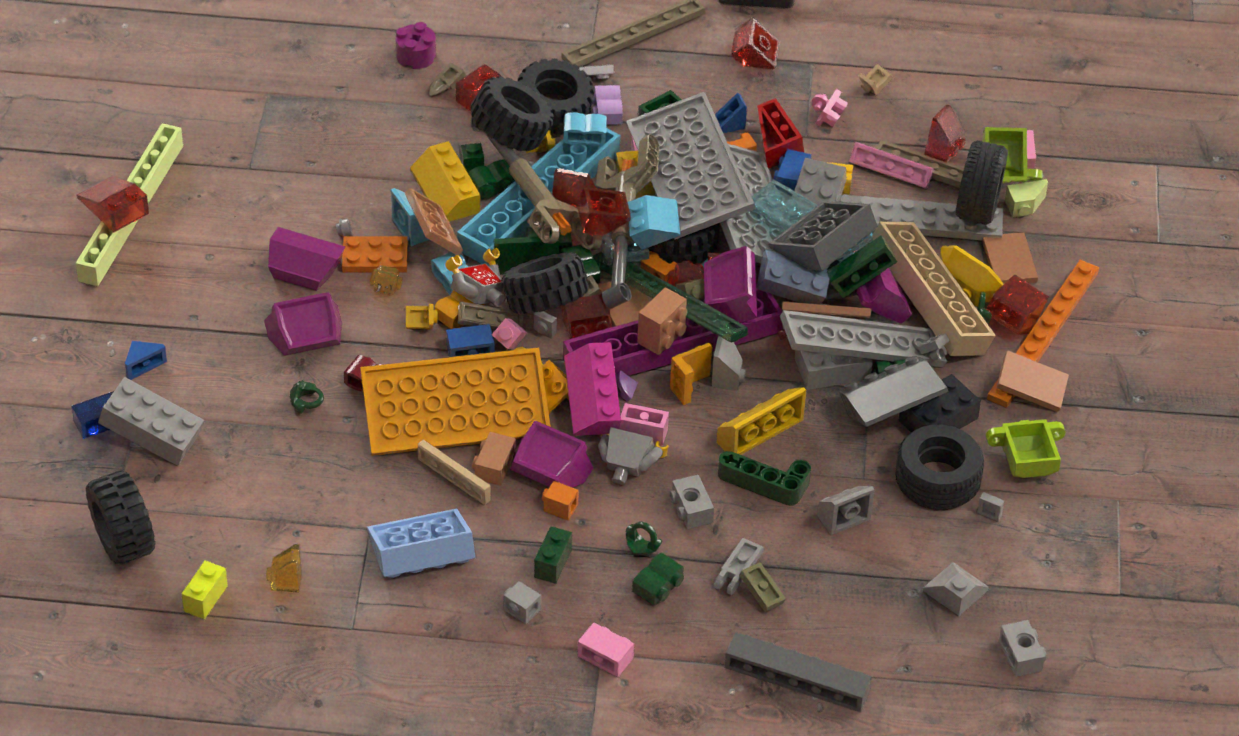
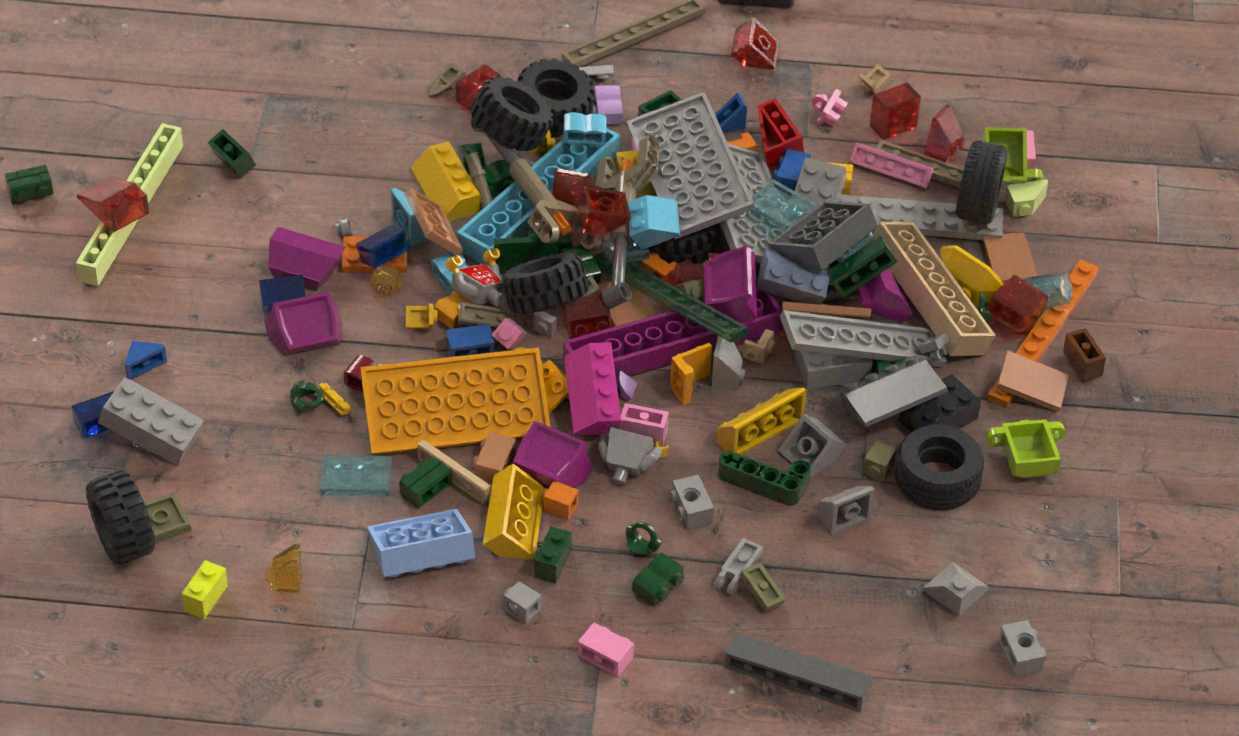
magenta brick [395,22,436,69] -> none
nougat brick [638,287,687,355] -> none
light grey plate [977,492,1004,521] -> none
none -> dark green brick [4,164,53,203]
none -> olive tile [144,493,192,542]
none -> dark green brick [207,129,256,179]
none -> clear blue brick [259,275,306,311]
none -> yellow axle [318,383,351,416]
none -> clear light blue plate [320,455,392,497]
none -> clear blue brick [356,225,410,268]
none -> dark green brick [399,456,452,508]
none -> dark tan pin [465,152,493,210]
none -> yellow slope [483,464,545,560]
none -> tan bracket [743,329,776,364]
none -> light grey slope [778,414,847,477]
none -> olive brick [863,441,897,481]
none -> clear red brick [870,82,921,140]
none -> clear light blue brick [1022,272,1073,310]
none -> reddish brown brick [1063,328,1106,382]

